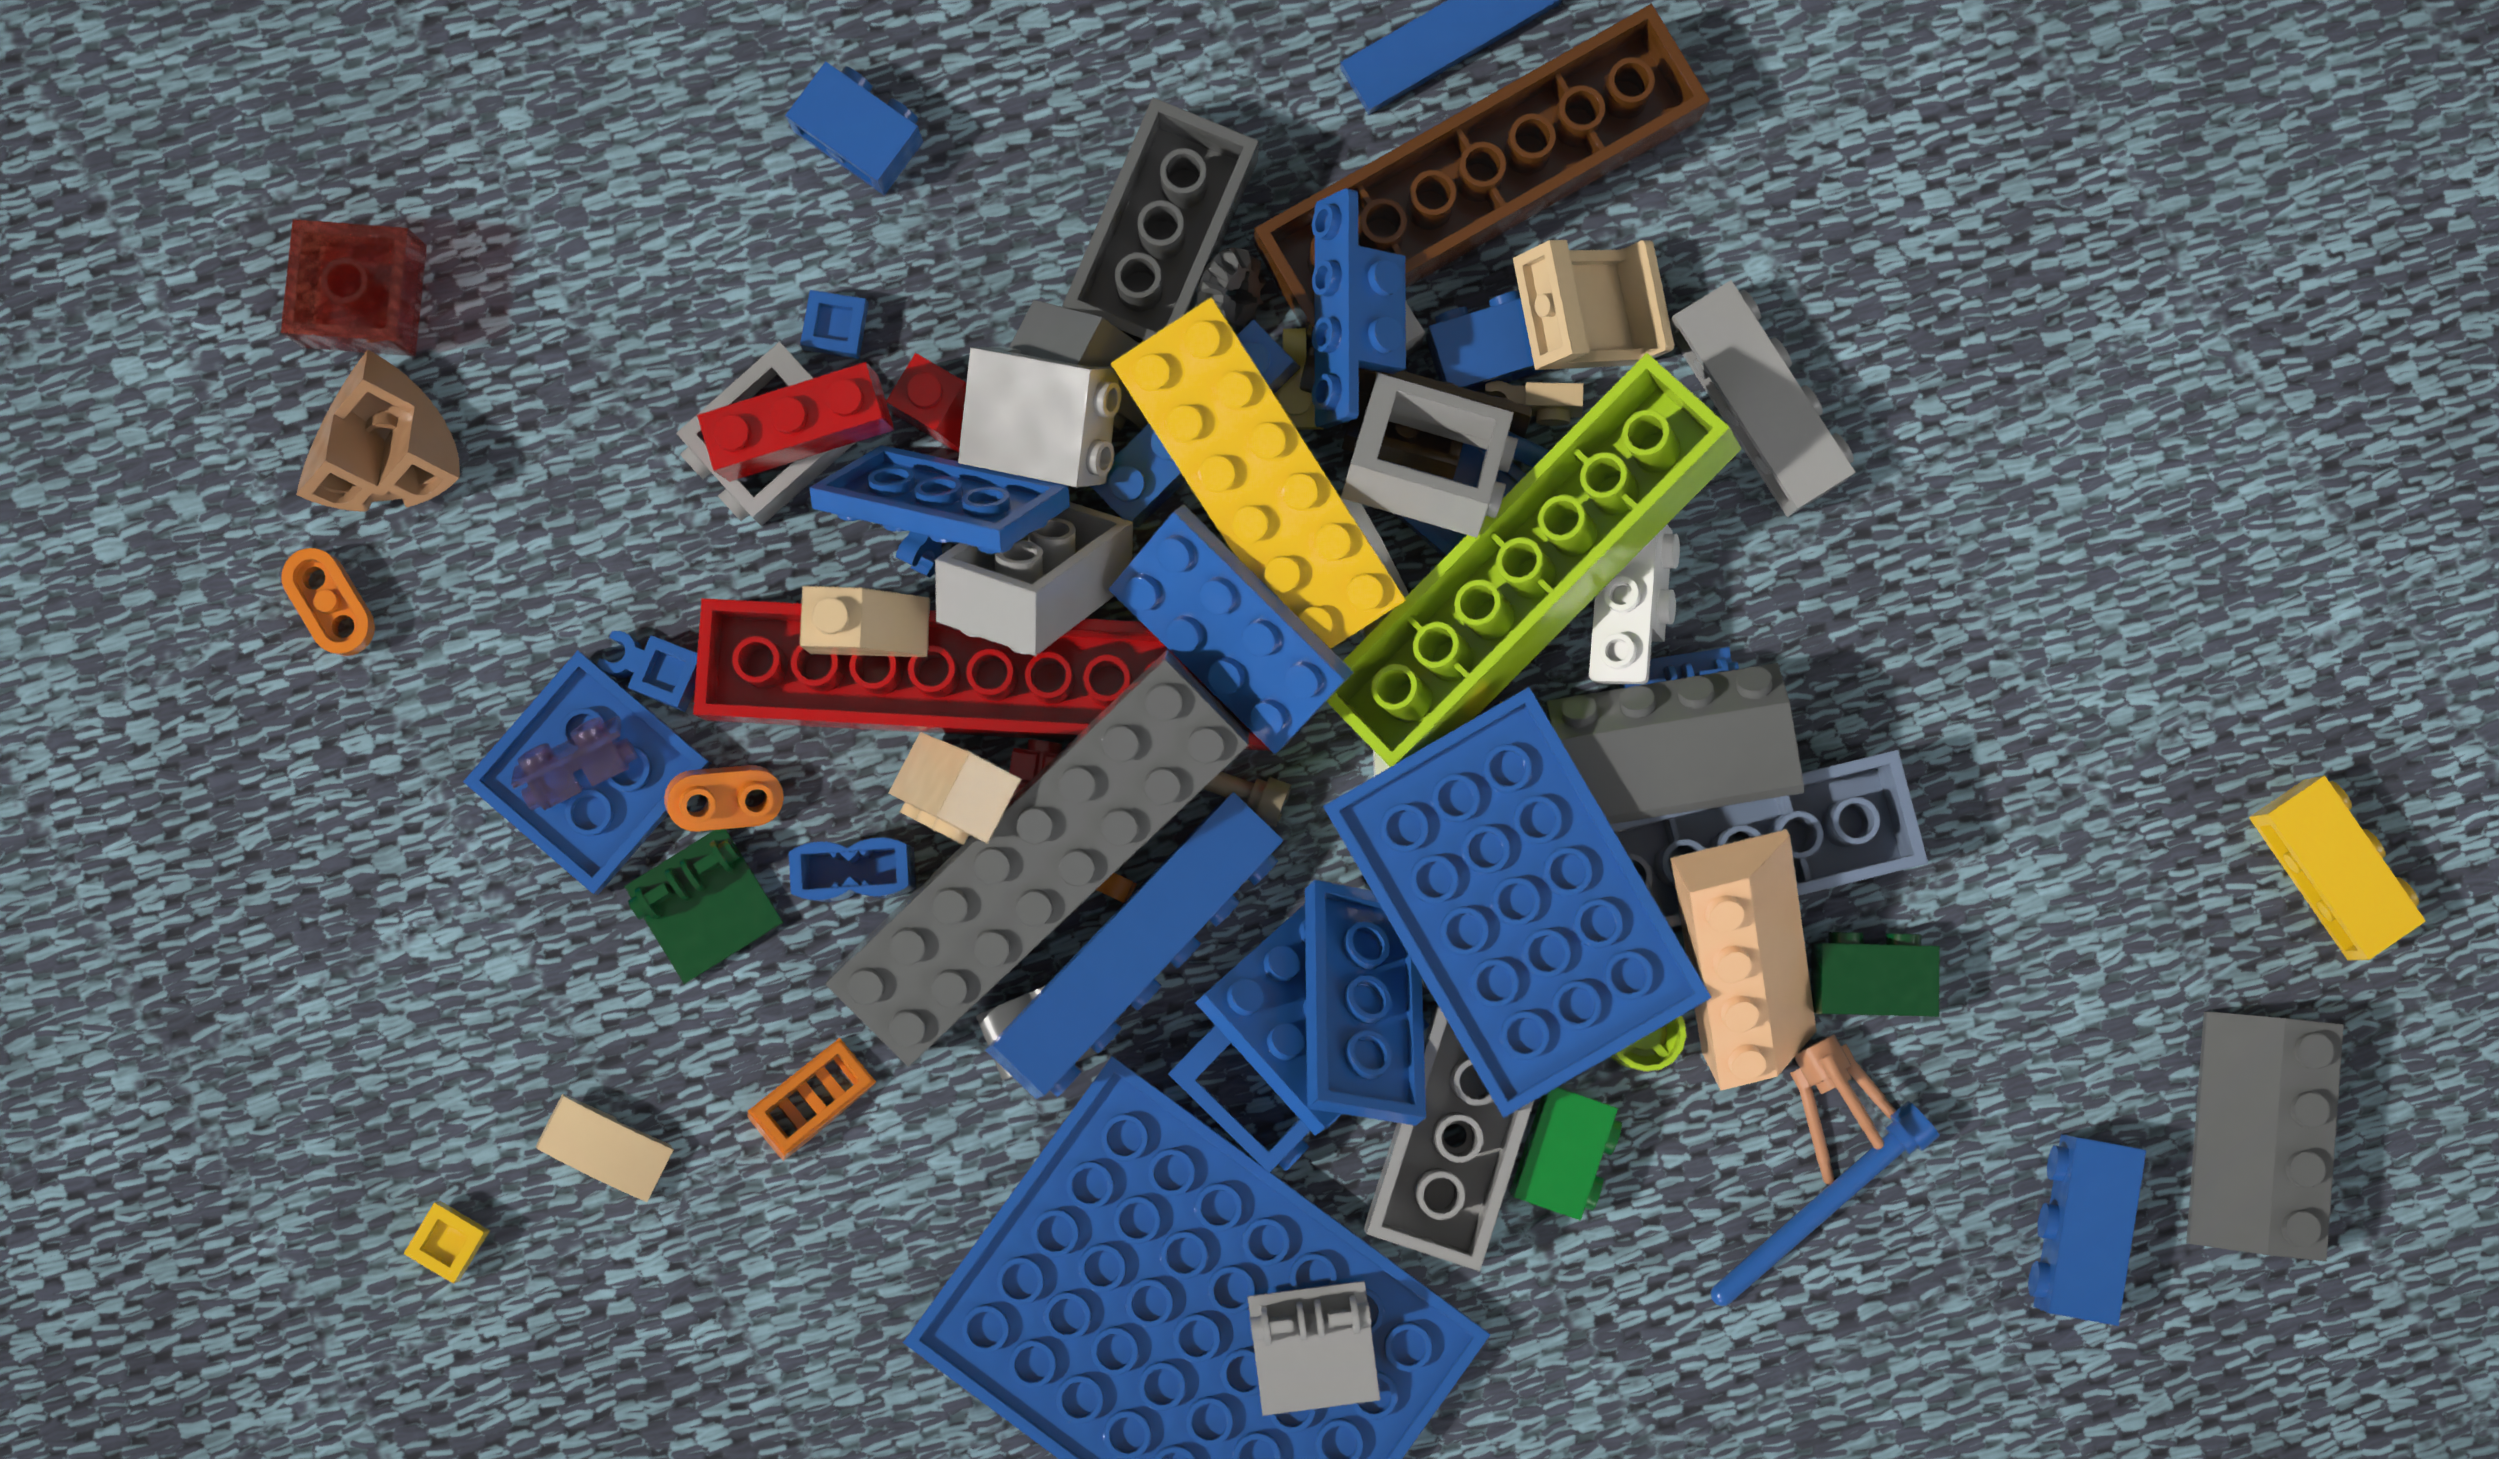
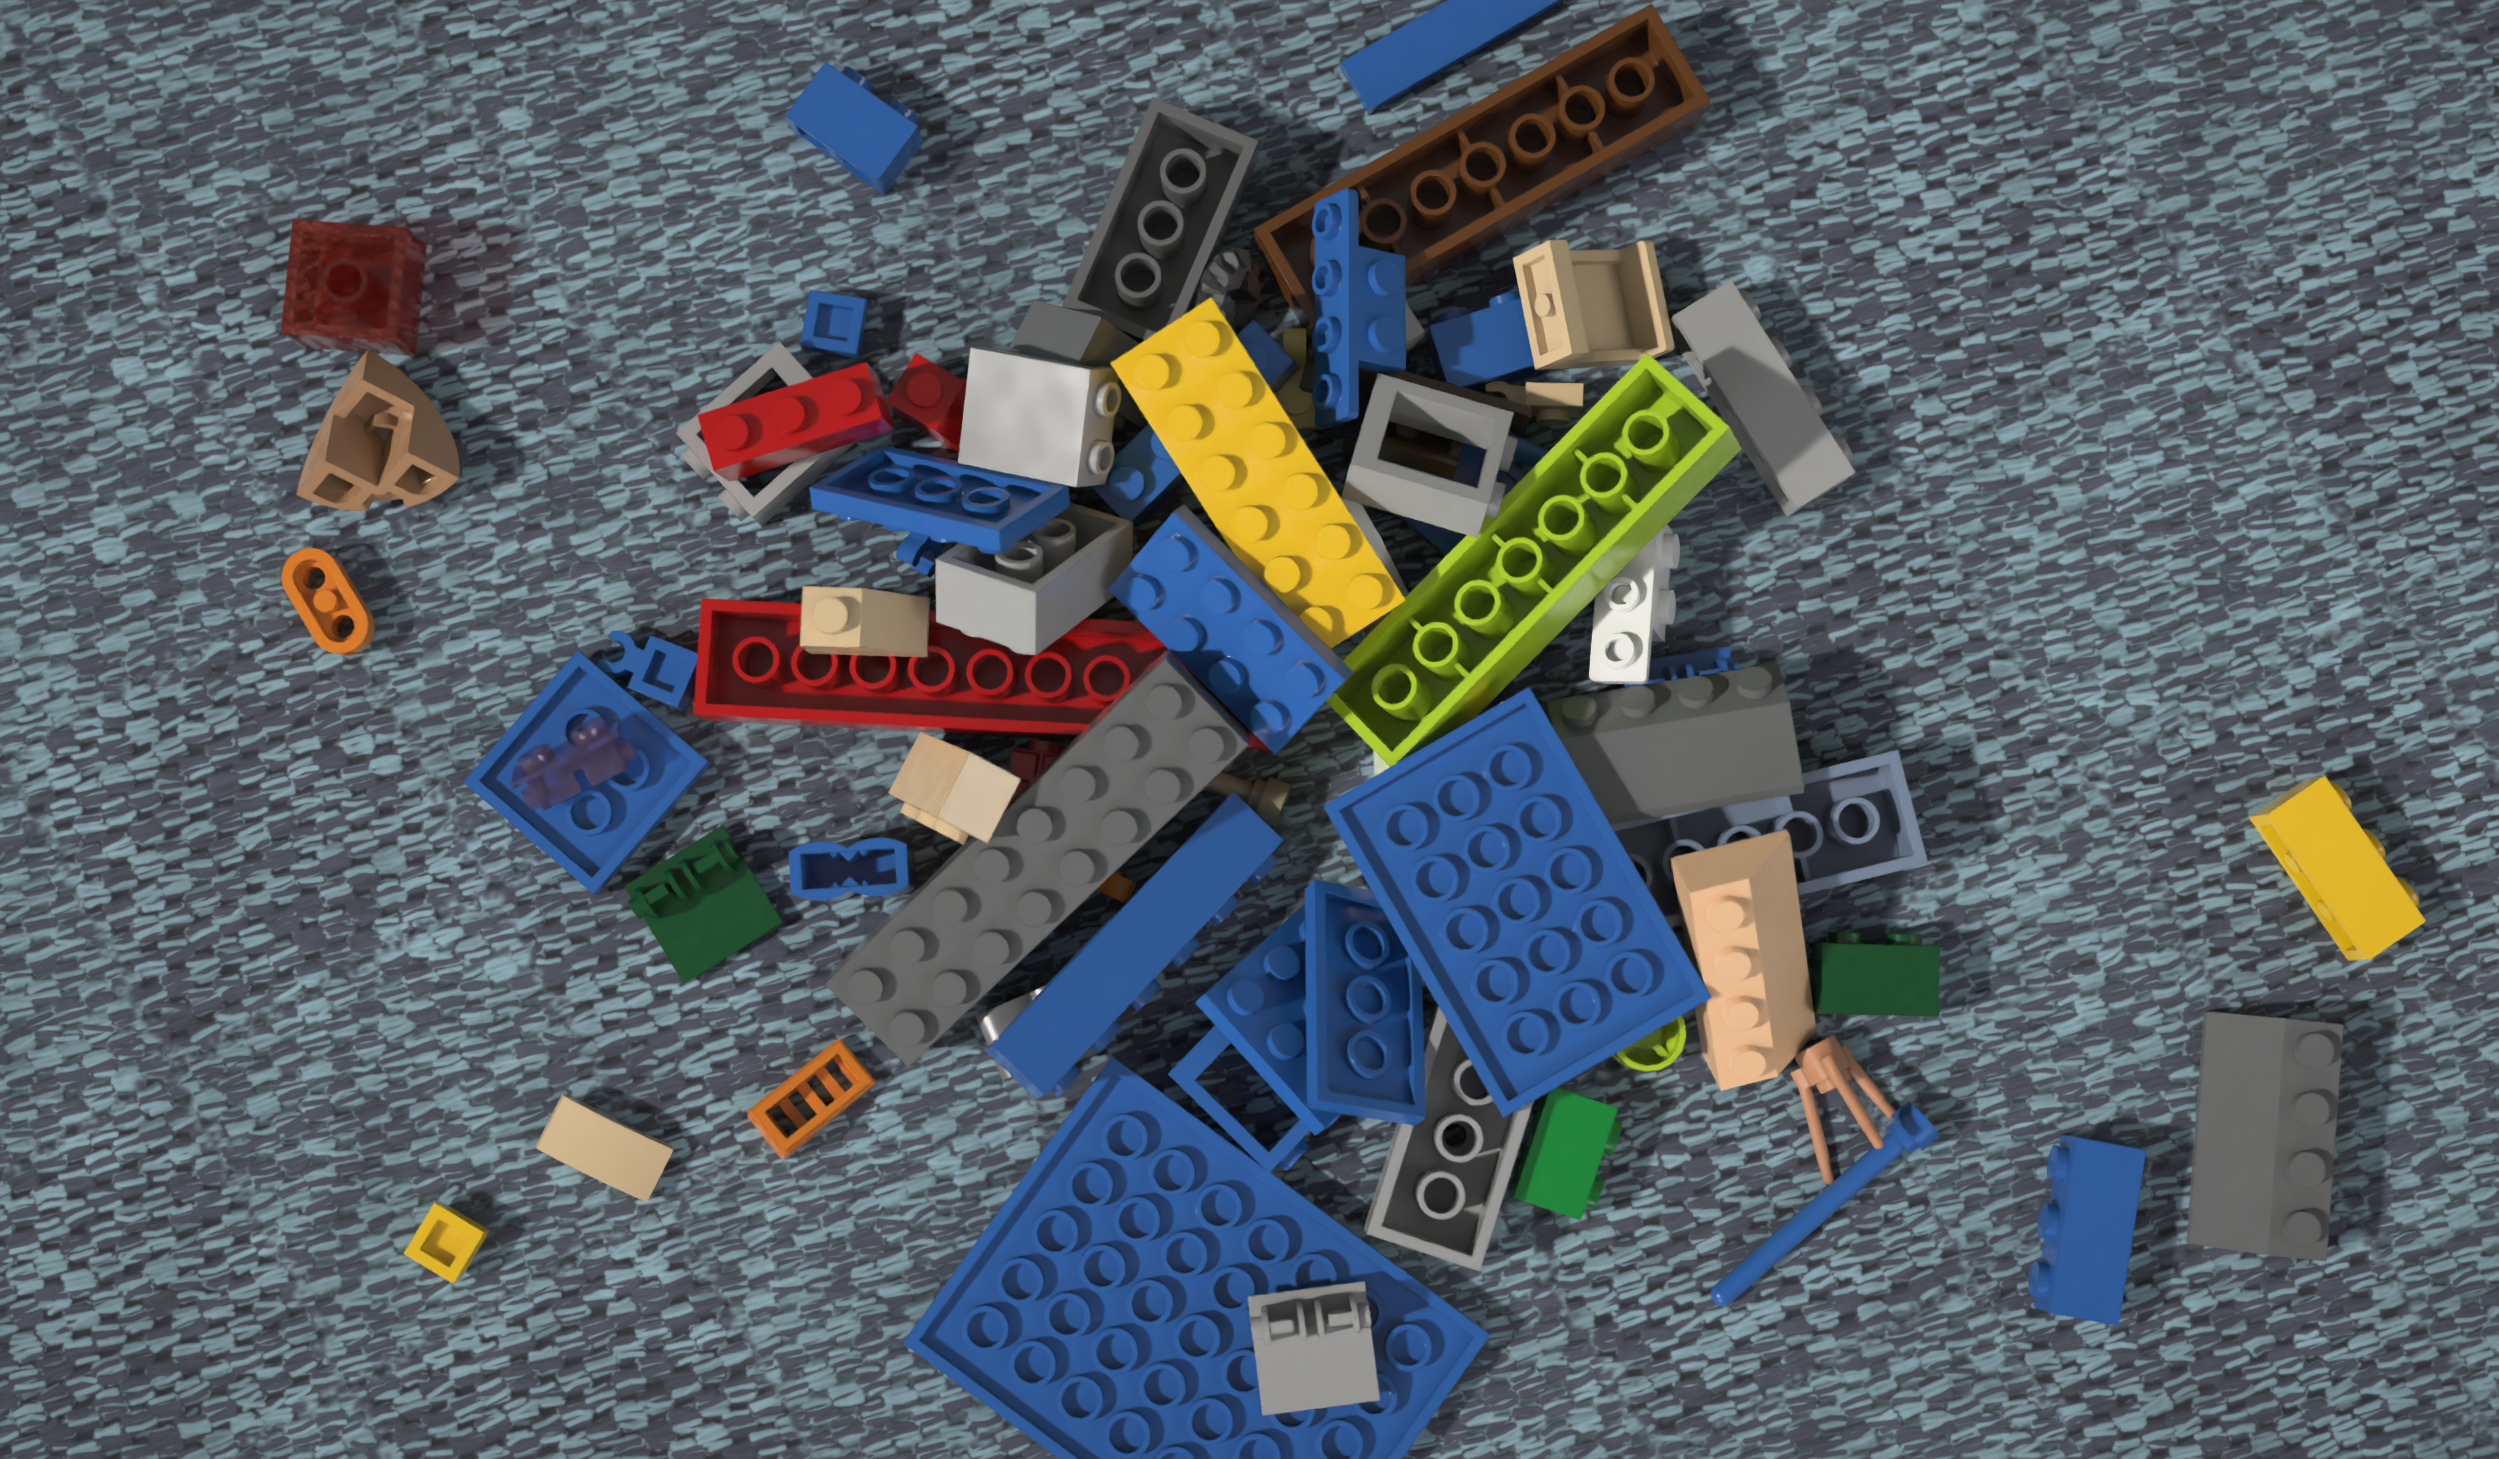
orange plate [664,765,784,832] -> none

